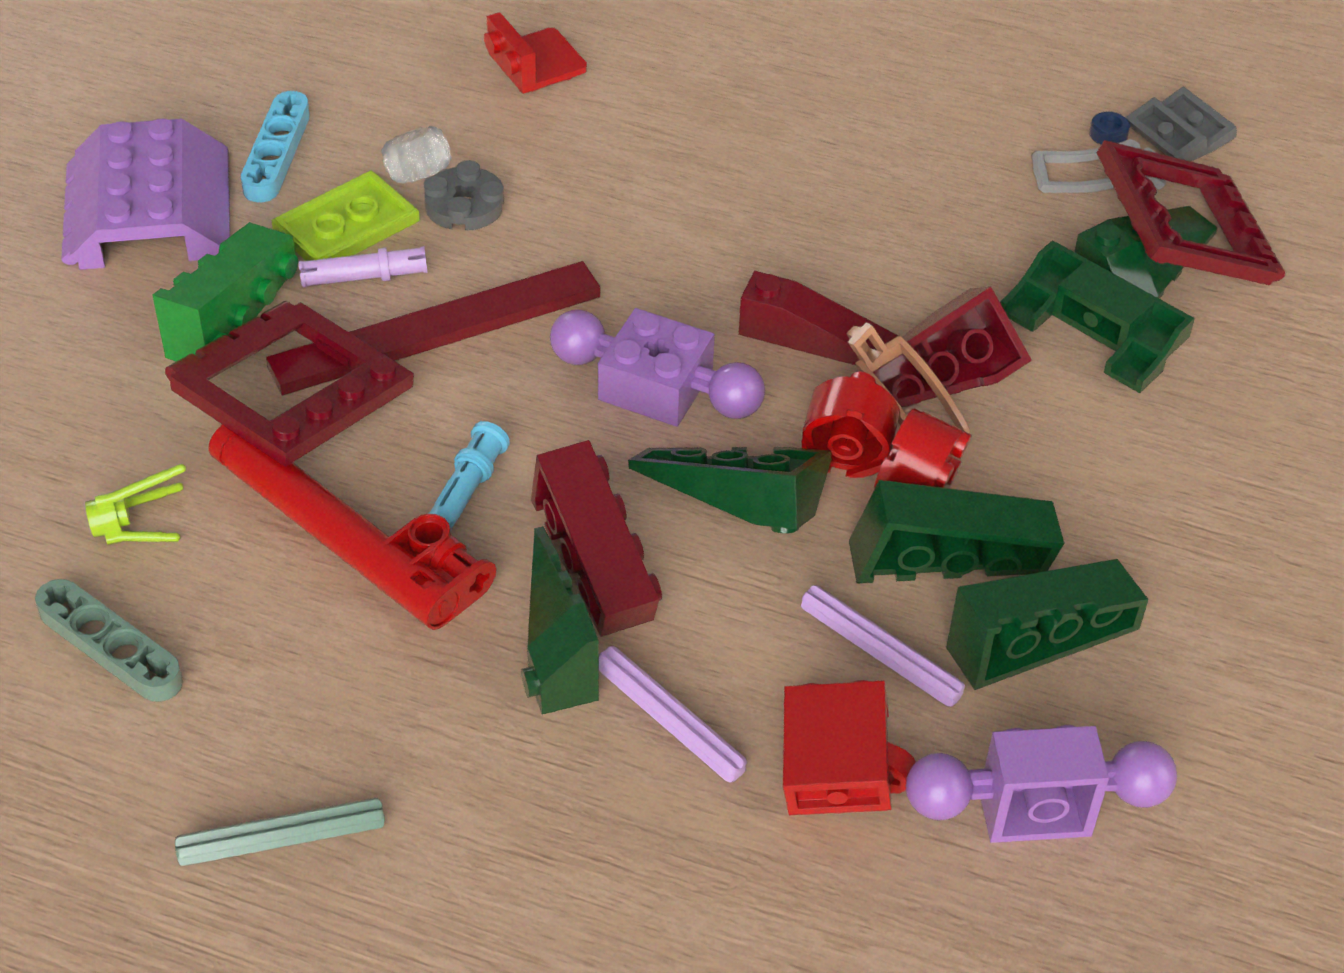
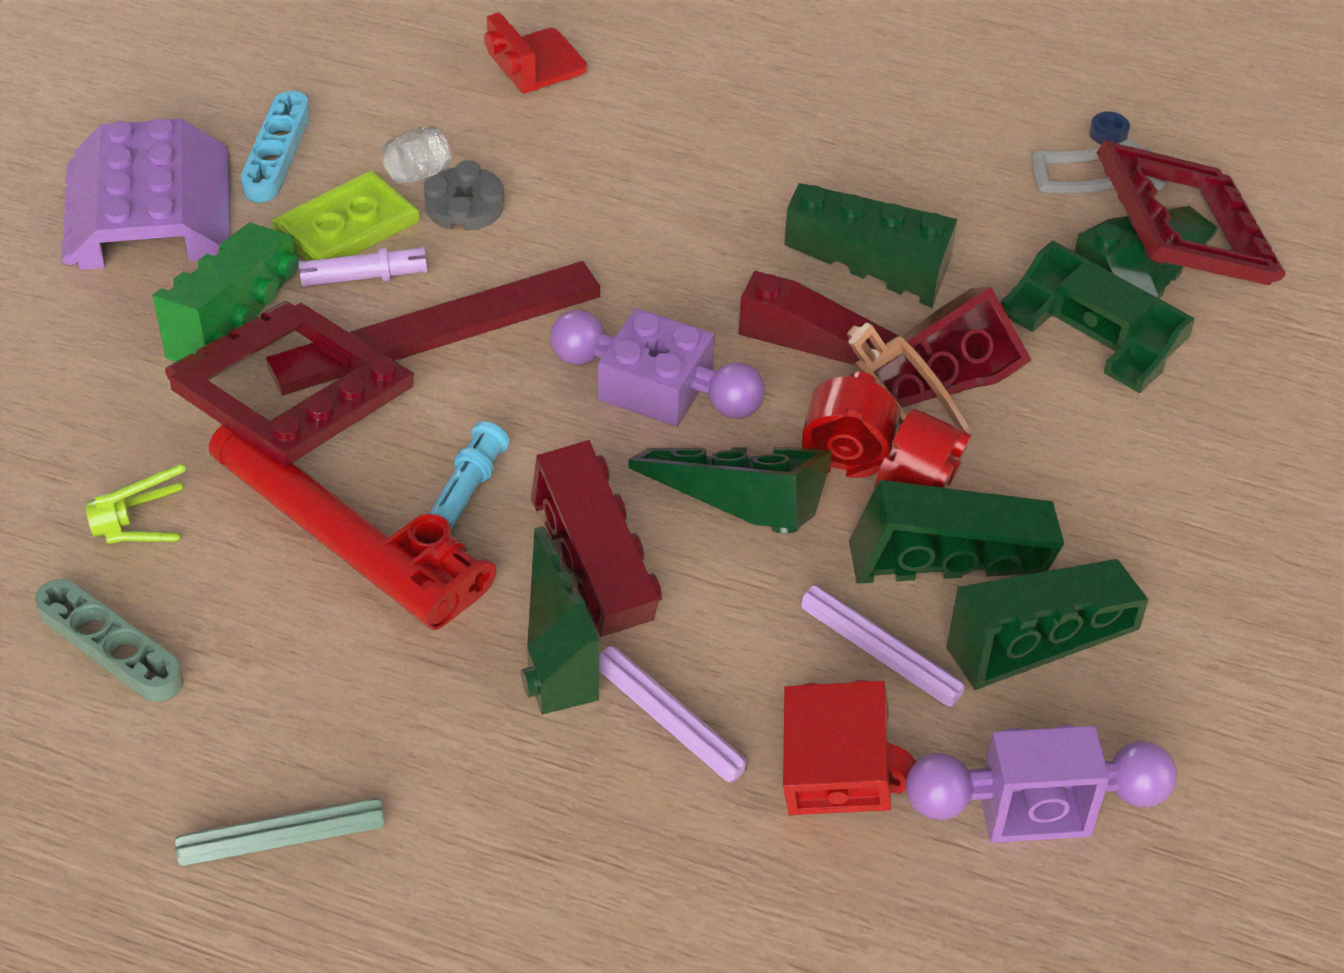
dark grey slope [1125,86,1237,161] -> none
none -> dark green wedge [784,183,957,309]

